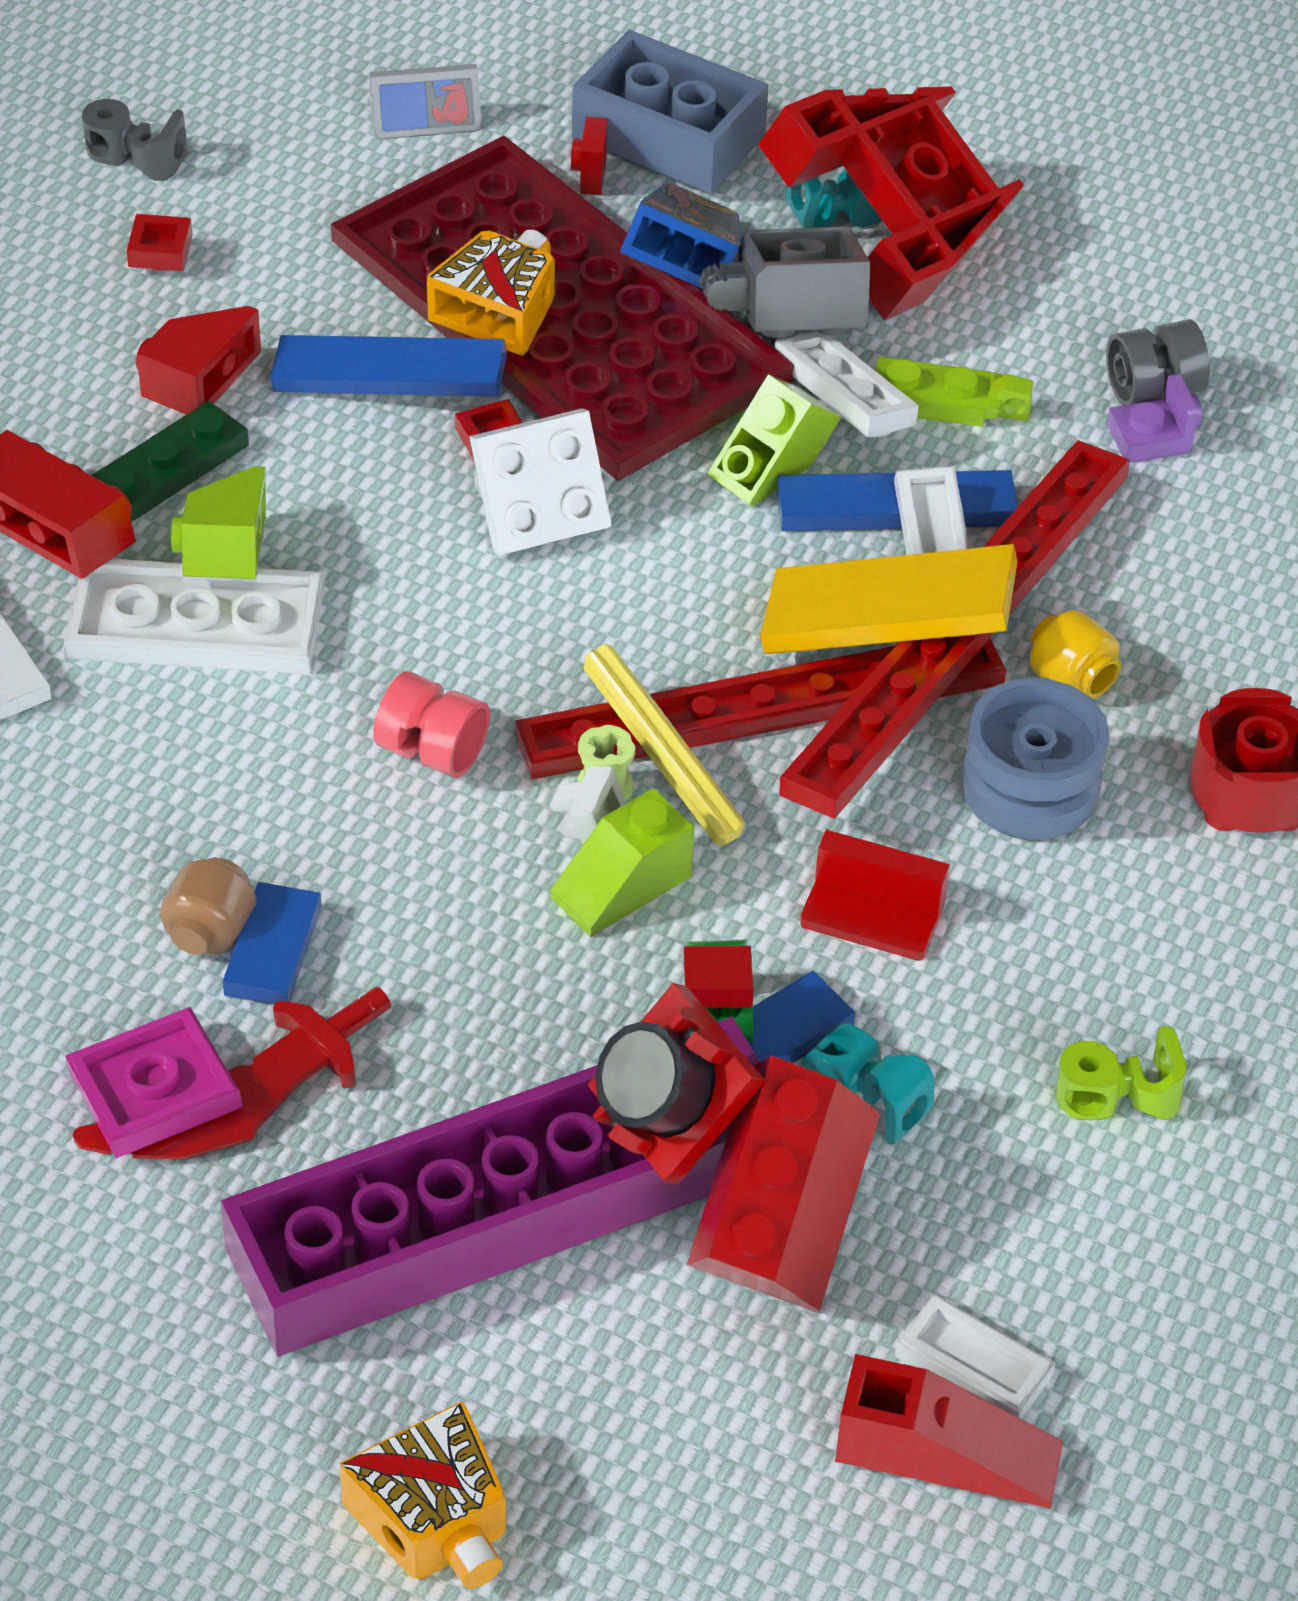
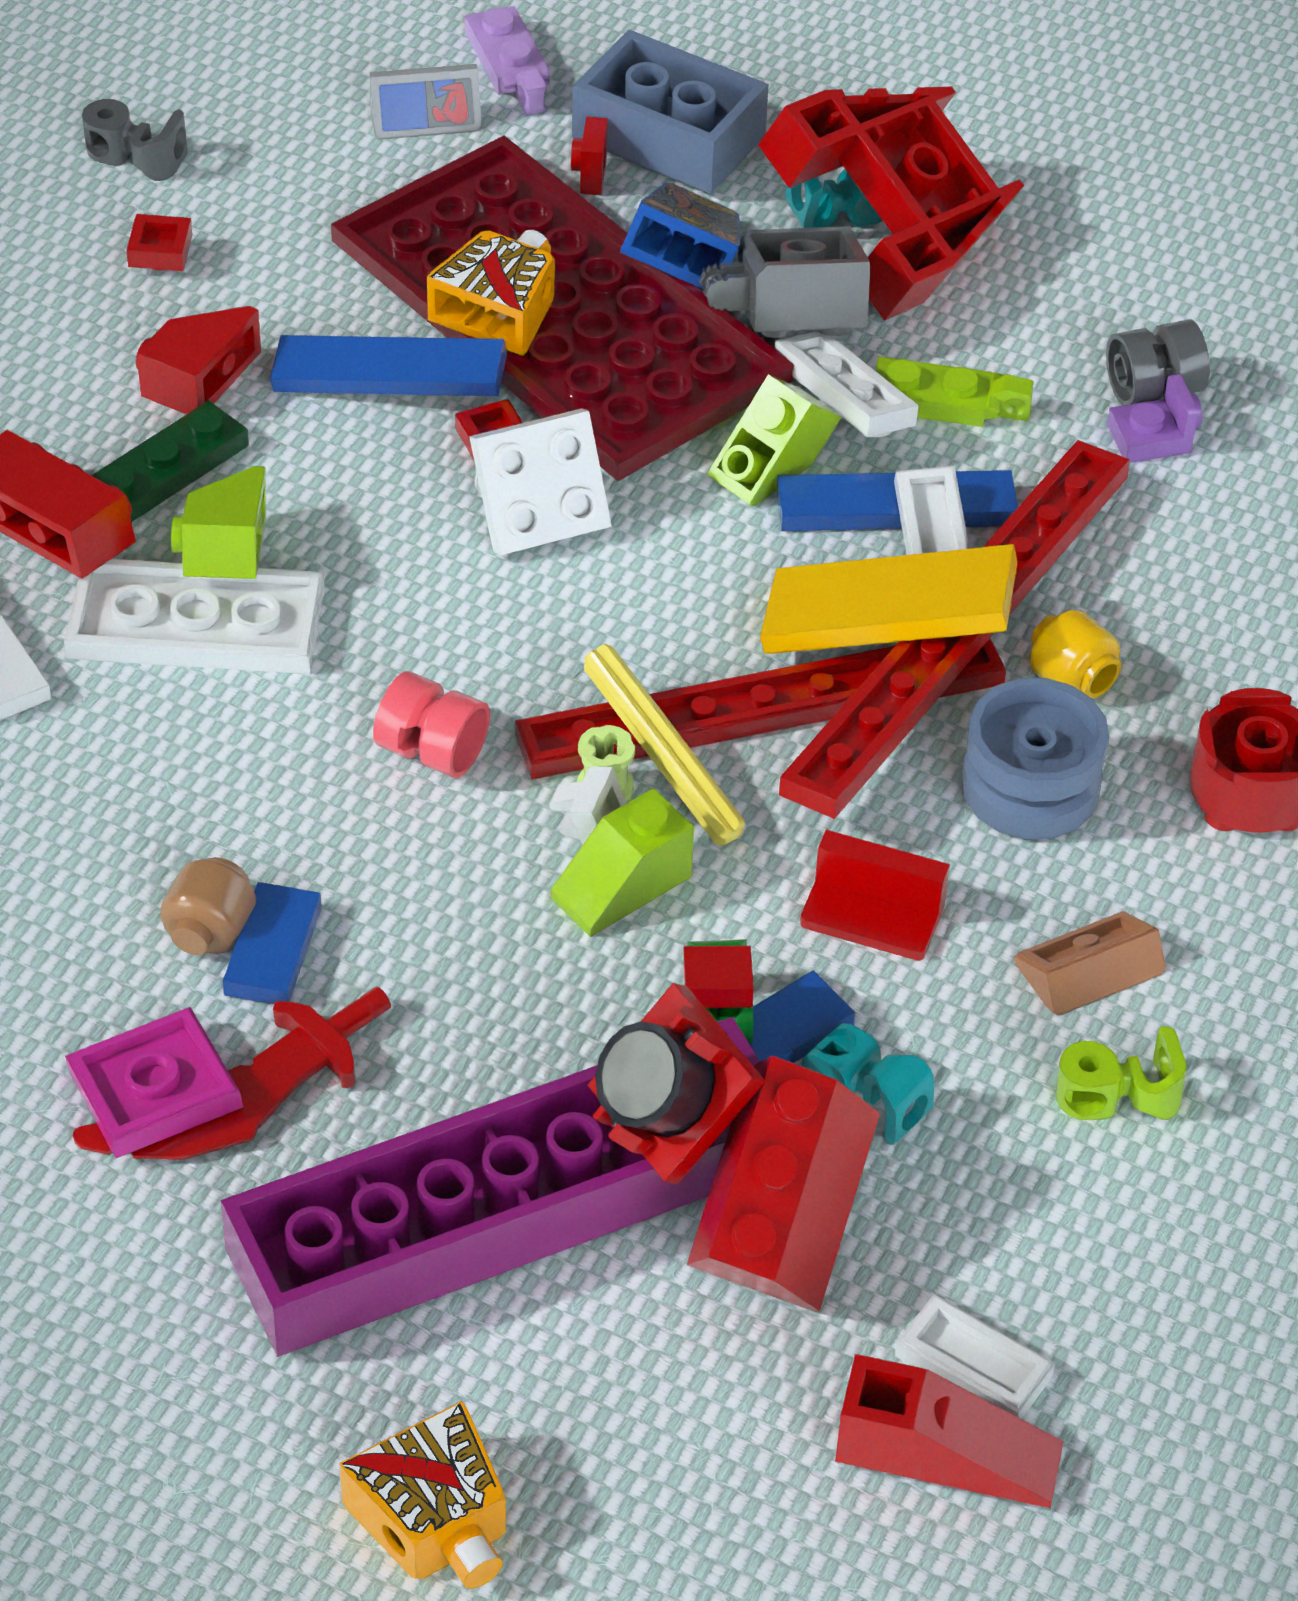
none -> lavender hinge [465,6,550,116]
none -> nougat slope [1014,911,1166,1015]

